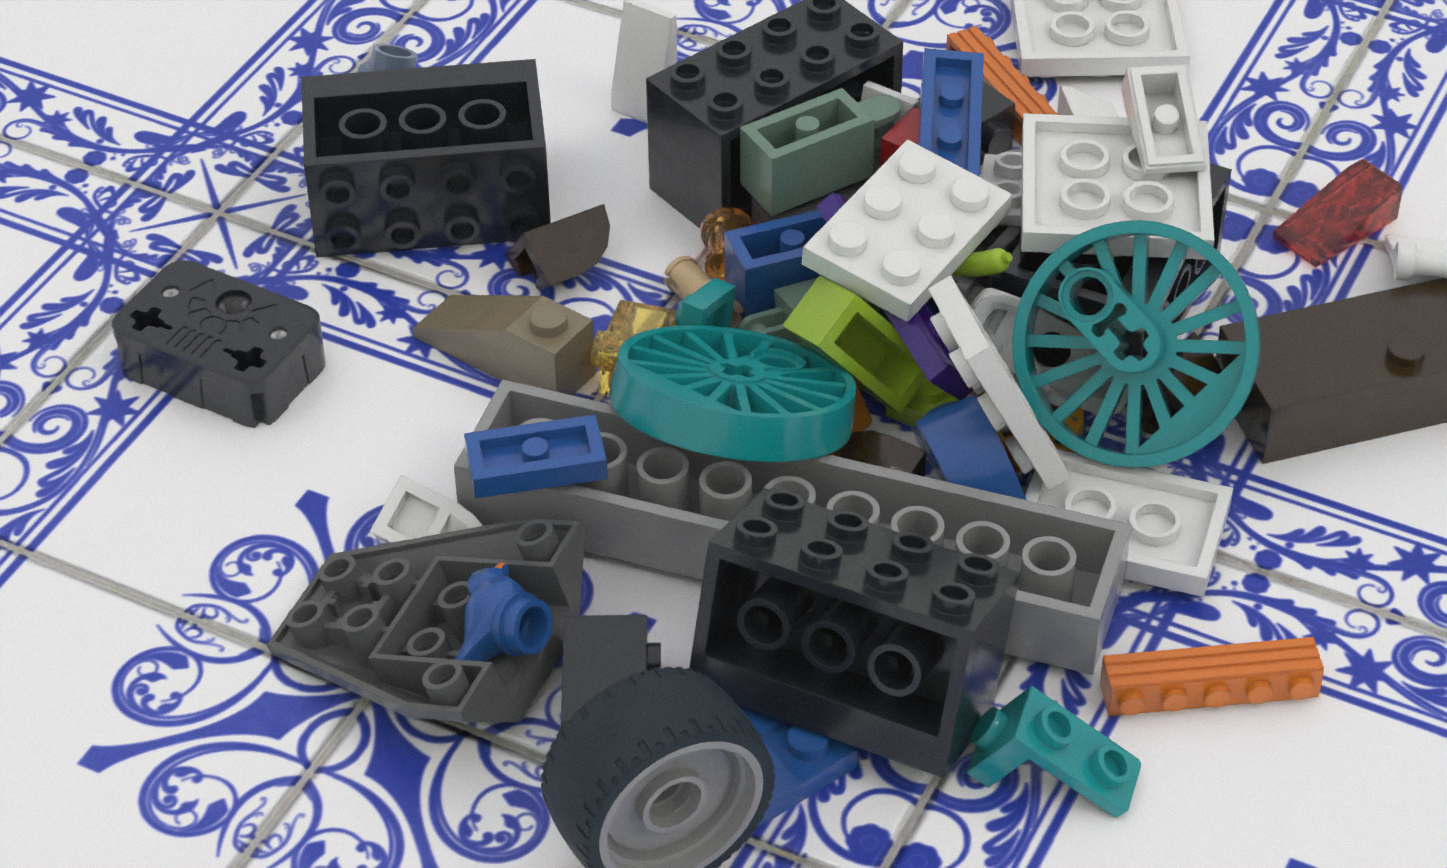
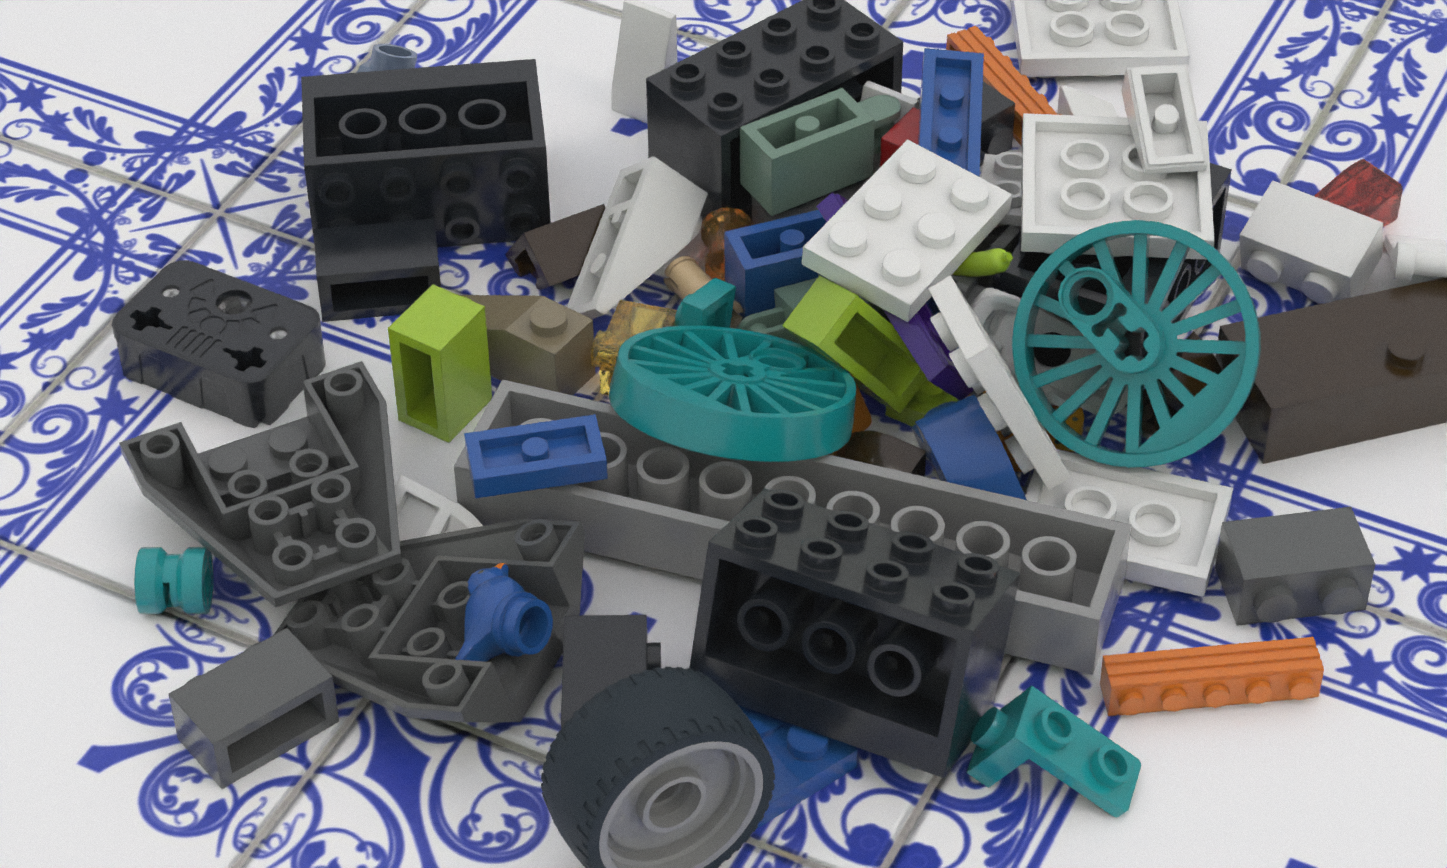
none -> dark grey wedge [119,361,402,608]
none -> teal wheel [134,547,214,614]
none -> dark grey piece [169,628,339,789]
none -> black piece [314,218,441,322]
none -> lime piece [388,284,492,443]
none -> white slope [567,156,708,319]
none -> dark grey piece [1215,507,1375,626]
none -> white piece [1239,180,1383,304]

